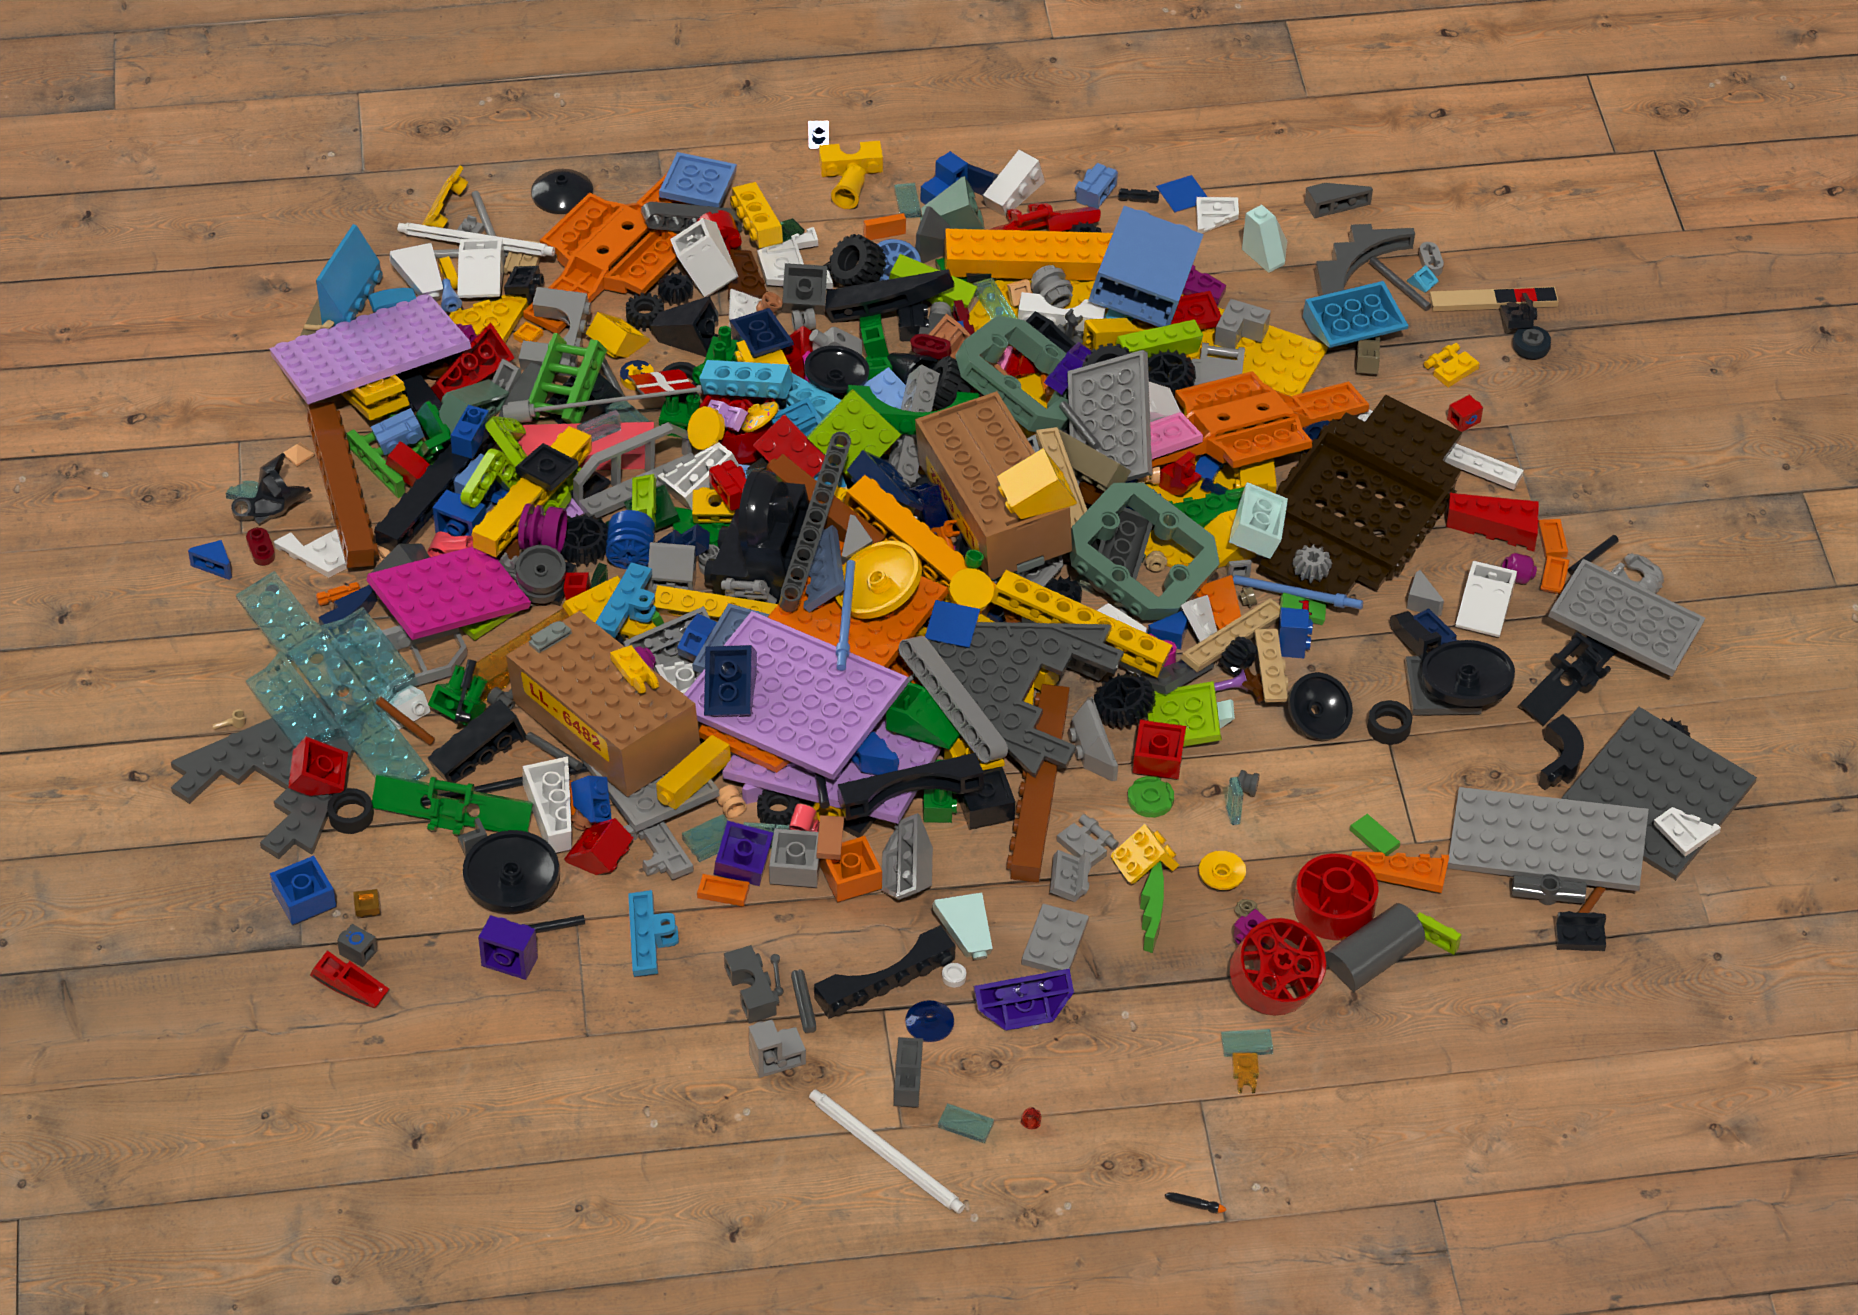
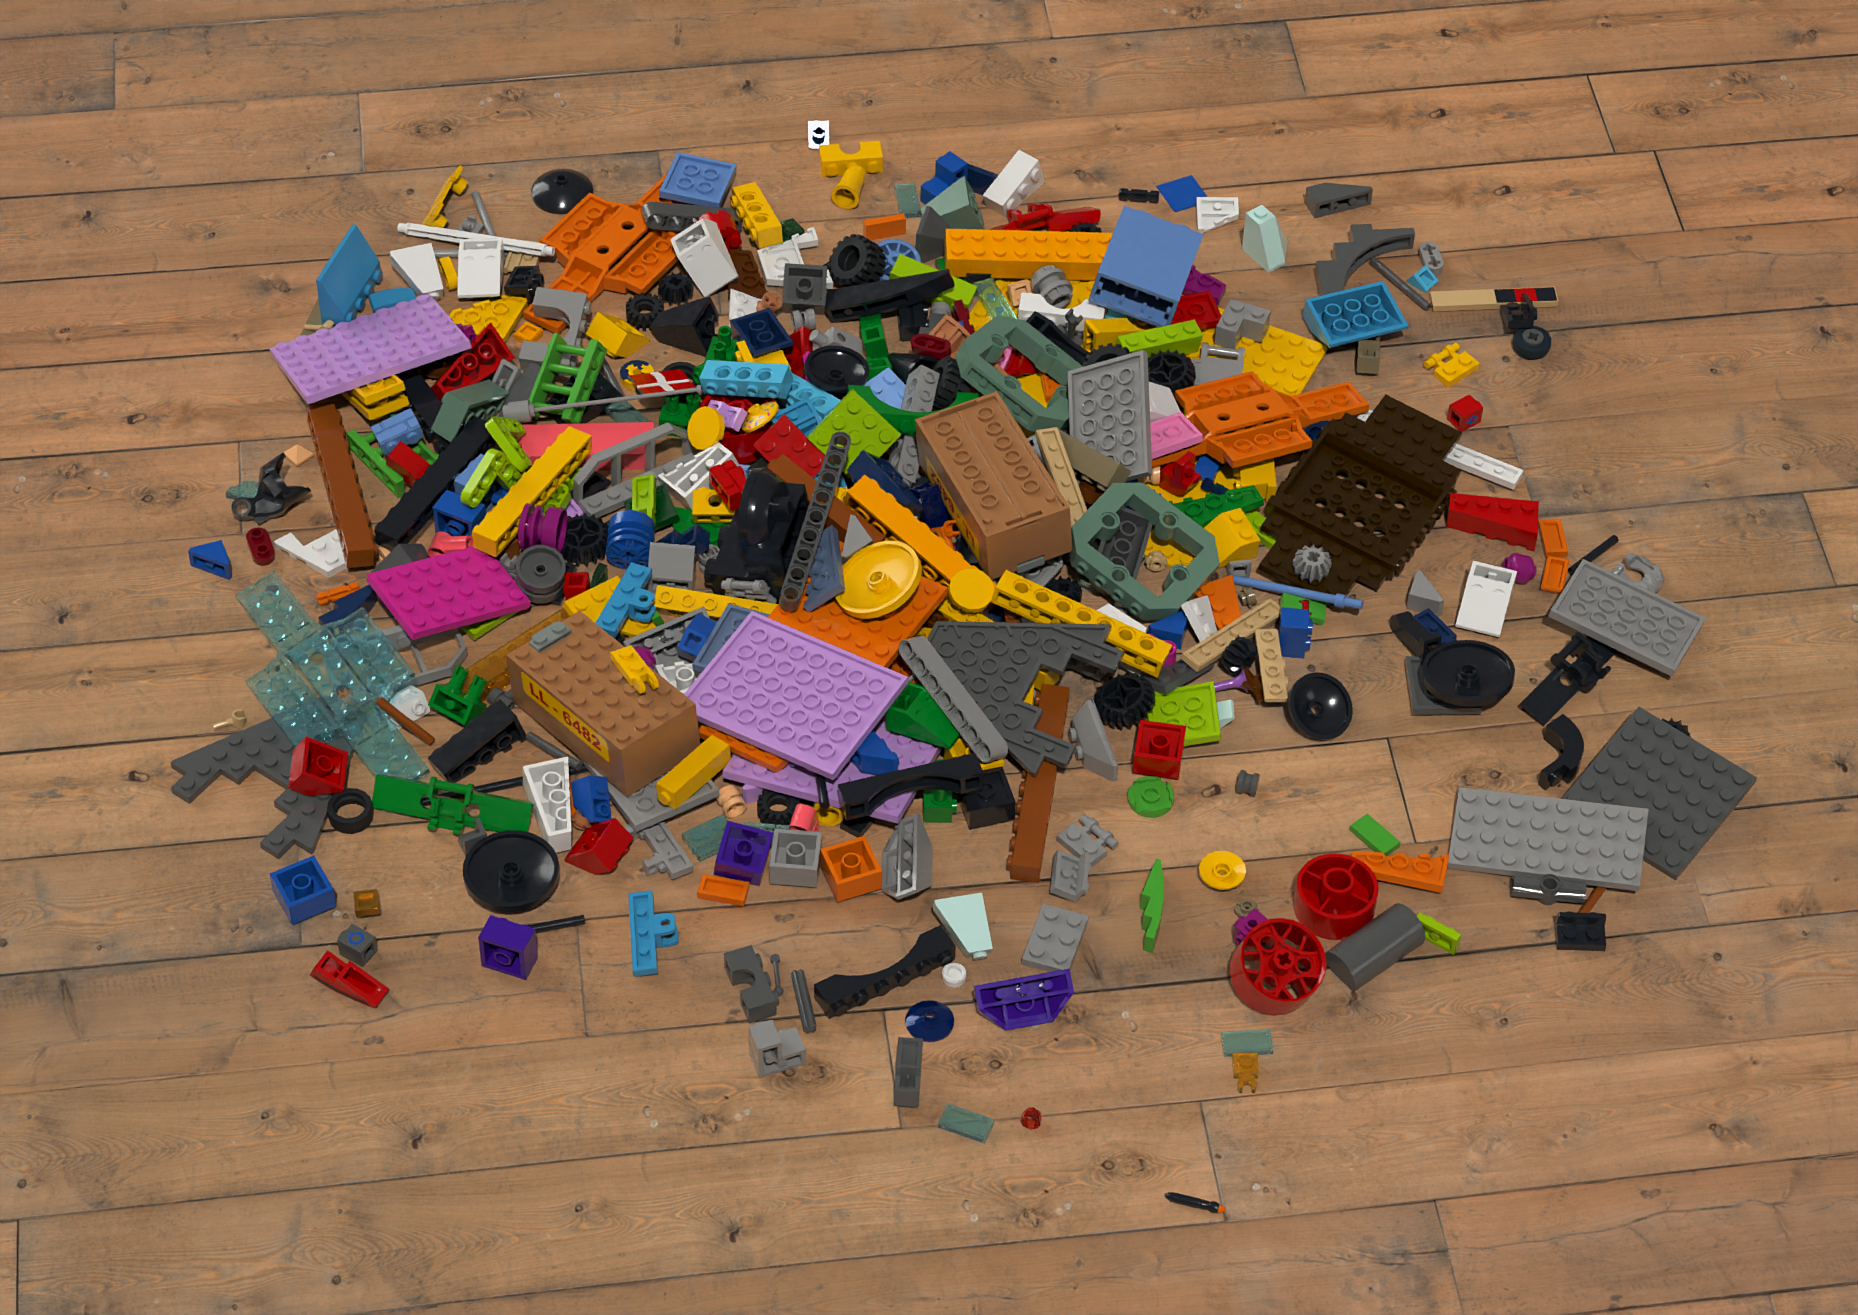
green bracket [416,401,451,461] -> none
medium blue cone [441,278,462,312] -> none
blue slope [451,405,489,459] -> none
black piece [454,659,477,724] -> none
black plate [515,443,578,491] -> none
clear light blue tile [577,409,621,442] -> none
dark blue slope [704,645,757,716] -> none
white piece [809,1089,965,1214] -> none
nougat tile [816,815,844,860] -> none
medium blue bar [836,560,856,671] -> none
blue piece [925,600,980,648] -> none
green hinge [965,550,984,569] -> none
yellow slope [997,448,1077,519] -> none
dark purple slope [1044,342,1091,395] -> none
flat silver bar [1059,401,1100,449] -> none
medium blue brick [1075,163,1118,209] -> none
yellow bracket [1111,824,1180,884] -> none
clear light blue tile [1226,777,1244,825] -> none
light aqua slope [1229,482,1288,559] -> none
black tyre [1367,700,1413,745] -> none
white wing [1654,807,1721,857] -> none

